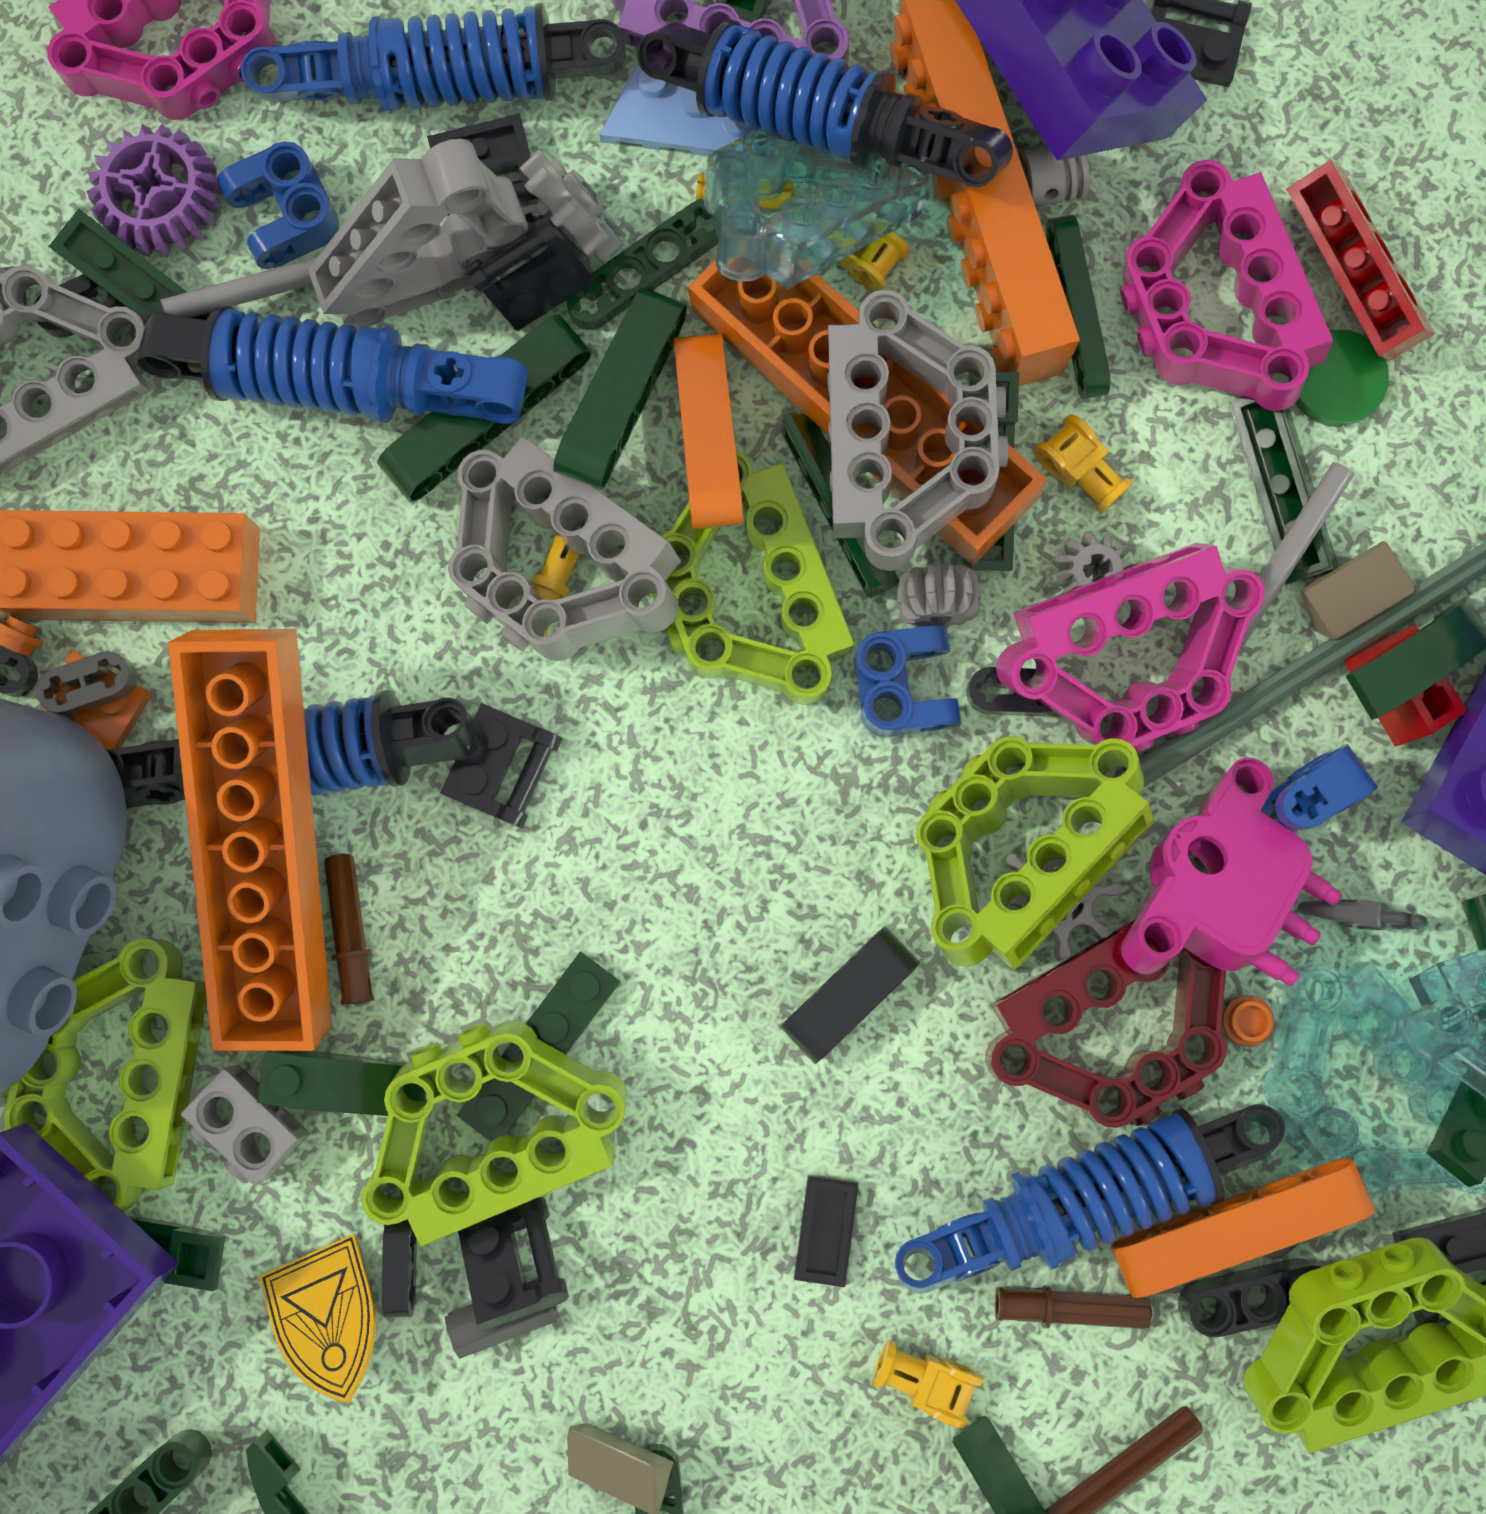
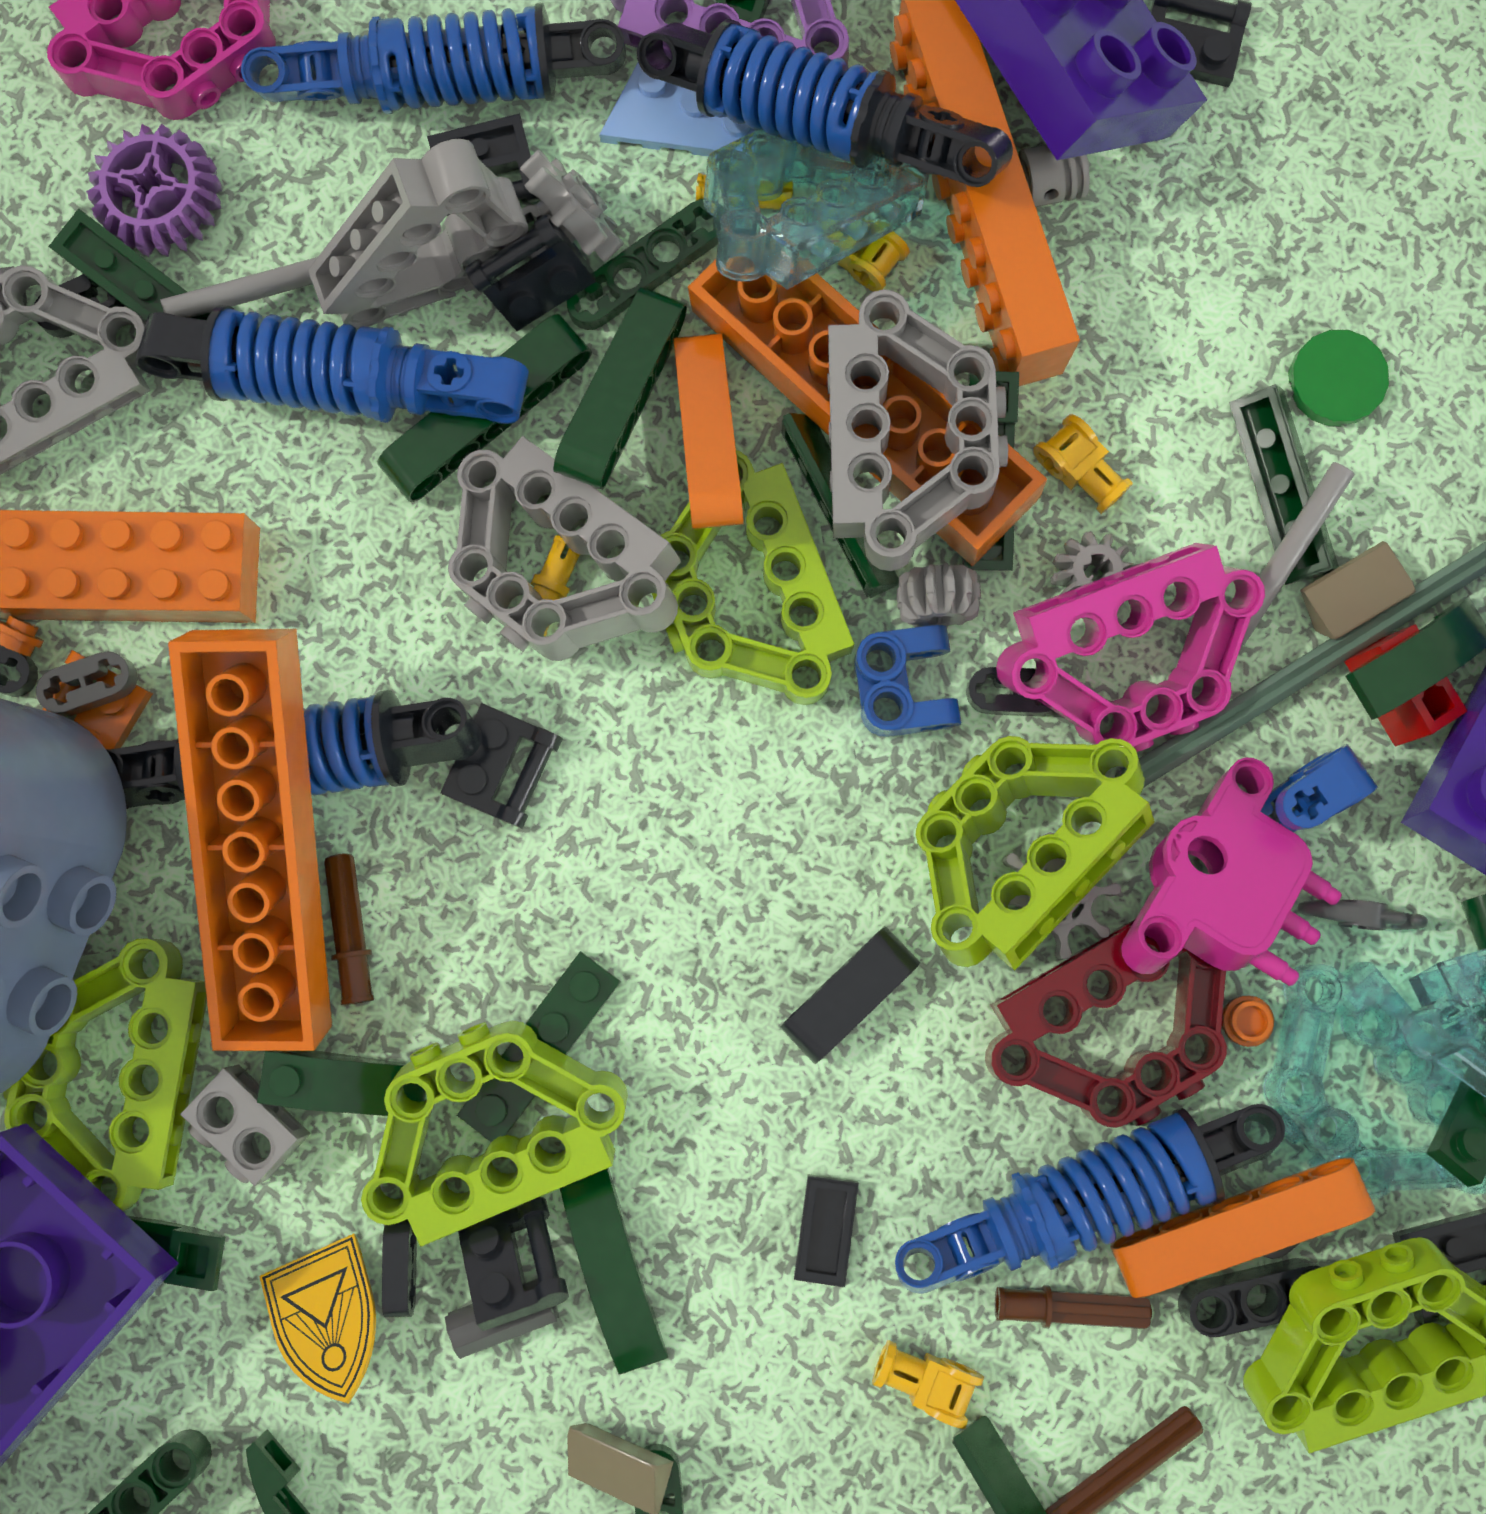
blue piece [217,141,340,269] -> none
dark green beam [1046,215,1110,399] -> none
dark pink brick [1120,160,1333,411] -> none
red brick [1286,159,1435,360] -> none
none -> dark green slope [560,1168,668,1375]

